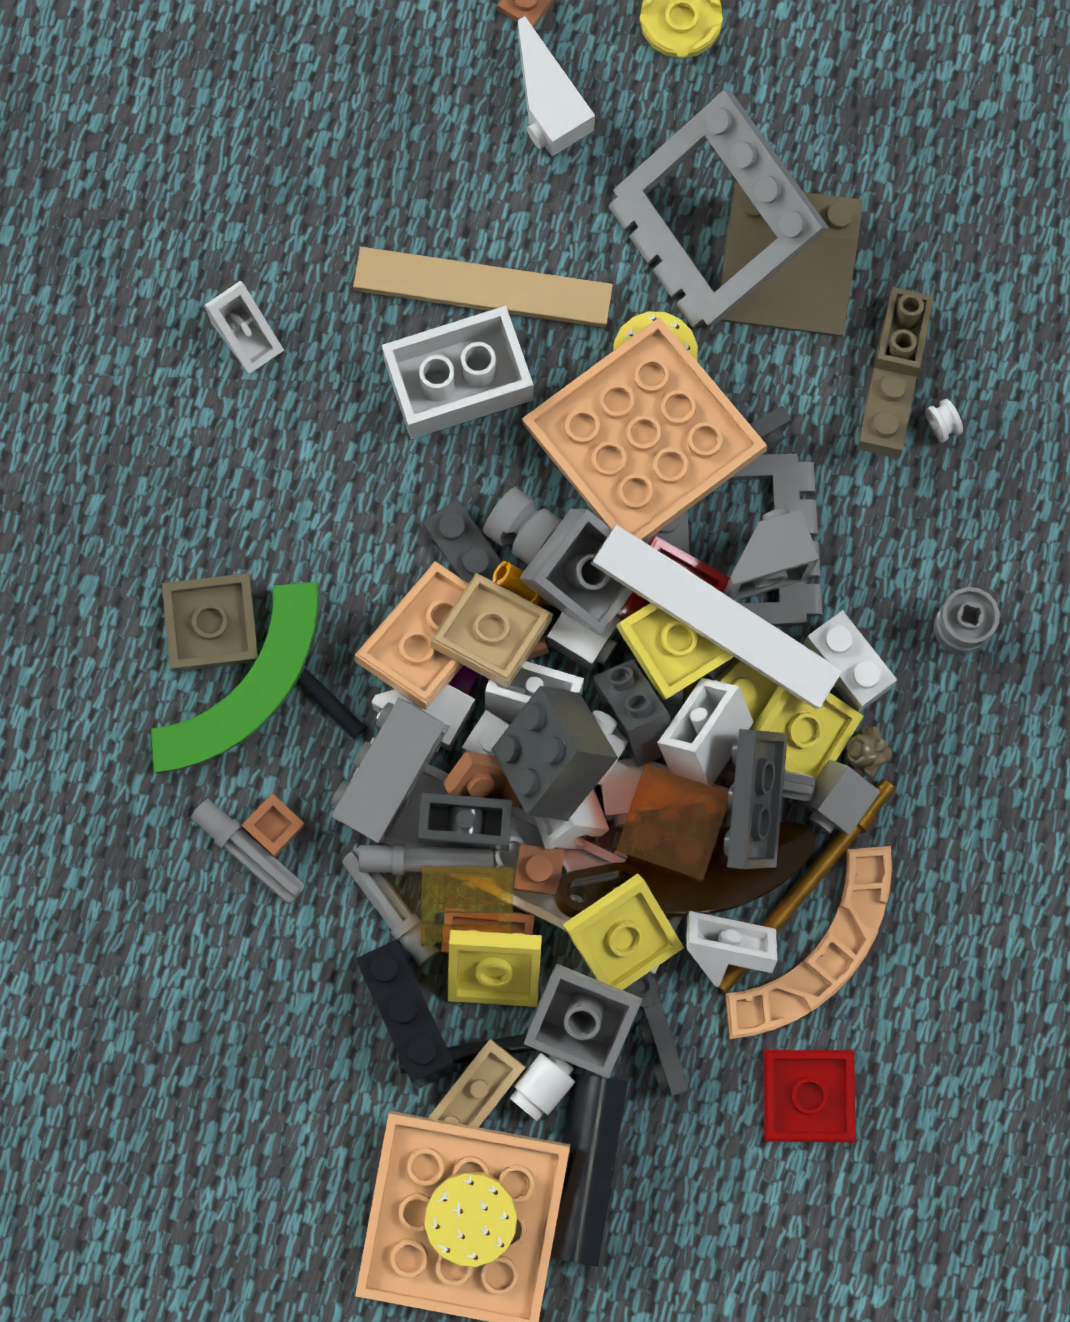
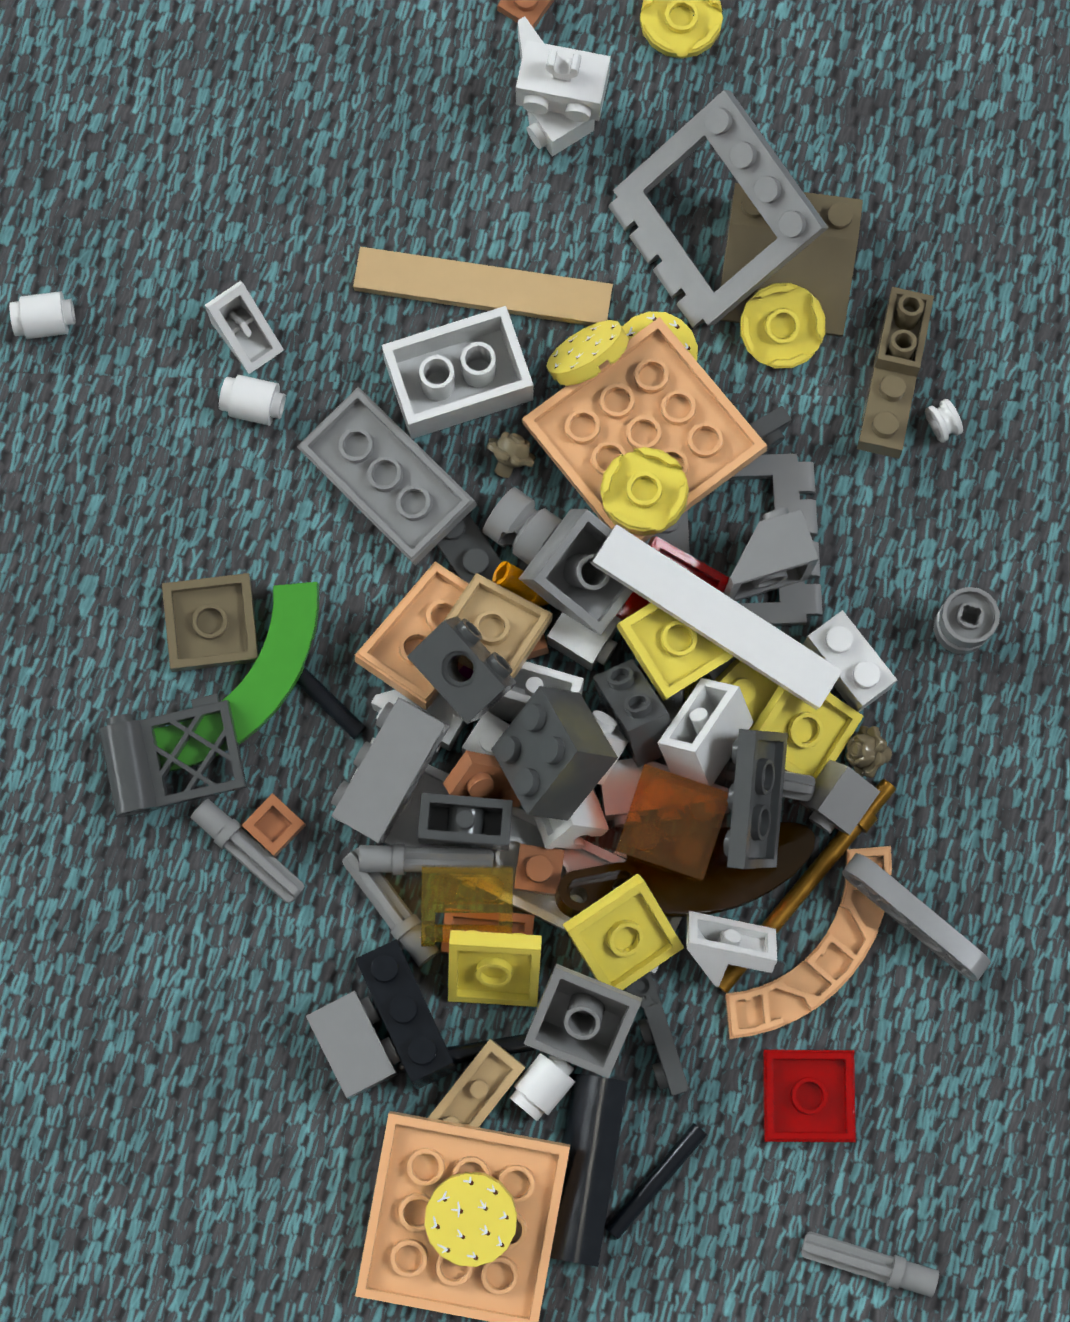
none -> white brick [9,291,76,339]
none -> dark grey piece [99,694,247,817]
none -> white brick [219,375,286,426]
none -> light grey plate [297,387,477,566]
none -> light grey brick [306,990,401,1100]
none -> dark grey brick [407,616,517,724]
none -> dark tan plant [486,431,536,478]
none -> white brick [516,40,611,122]
none -> light yellow tile [546,320,629,386]
none -> light yellow tile [600,447,689,536]
none -> black bar [605,1123,707,1239]
none -> light yellow tile [740,283,825,369]
none -> light grey axle [801,1231,939,1298]
none -> light grey beam [842,853,991,982]

